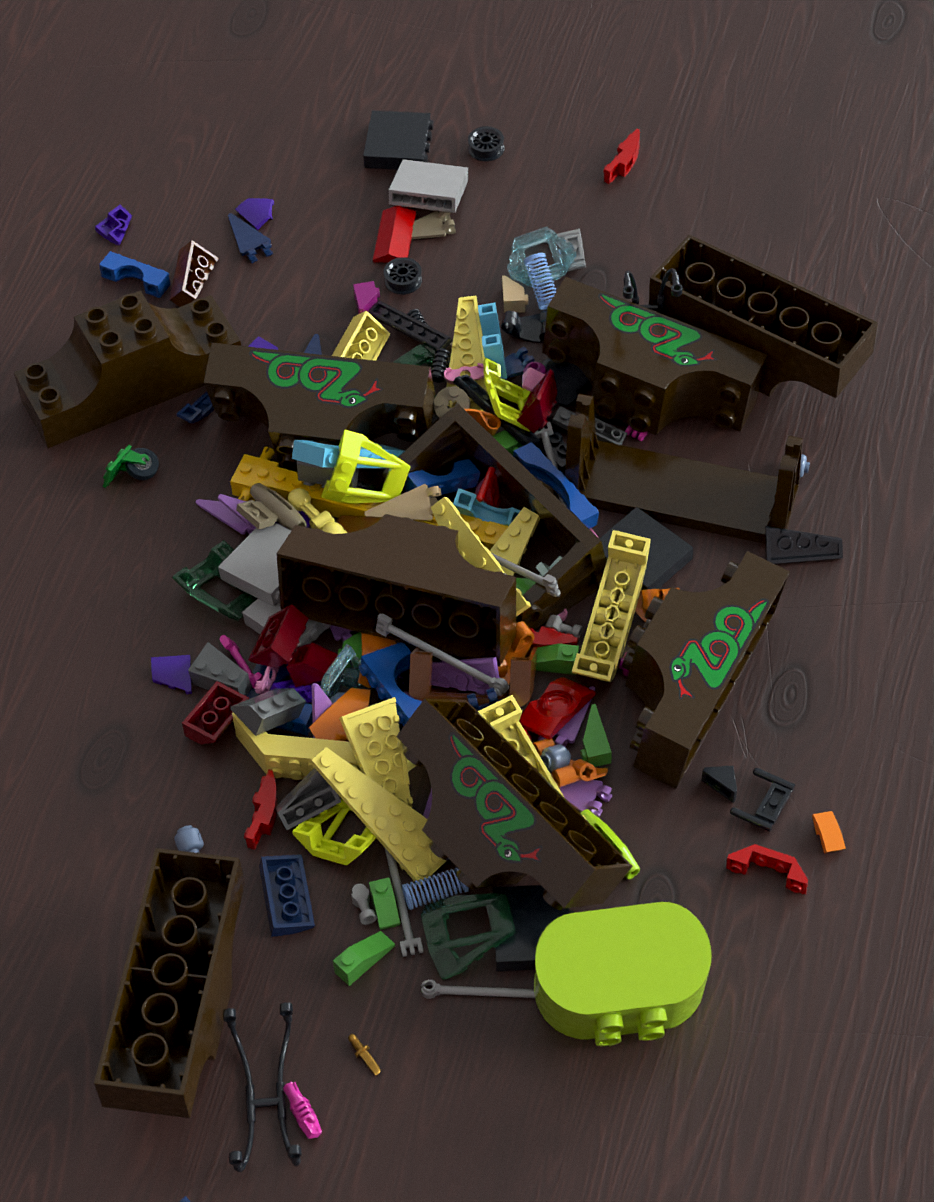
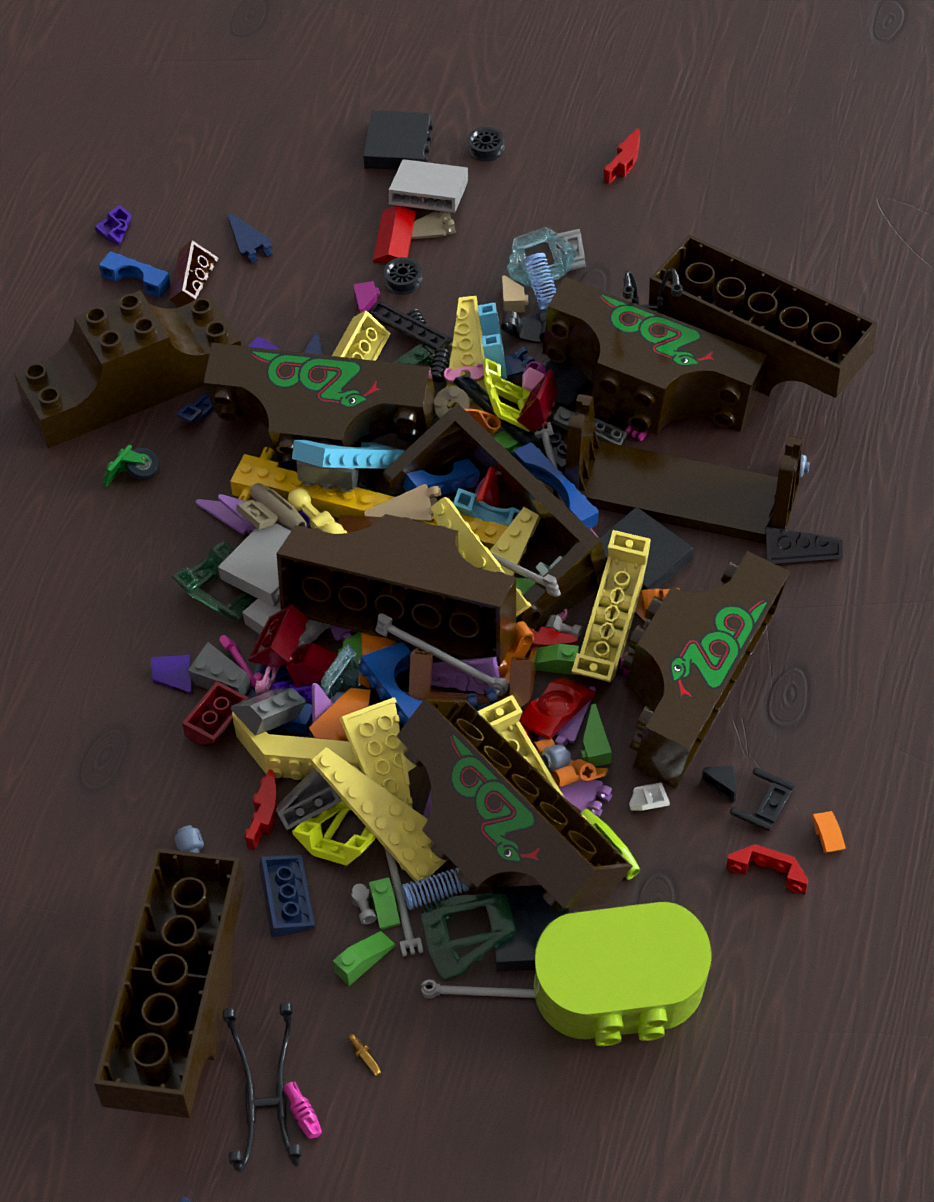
dark purple slope [235,198,274,230] -> none
neon yellow windscreen [321,429,410,503] -> none
none -> white slope [629,782,670,811]

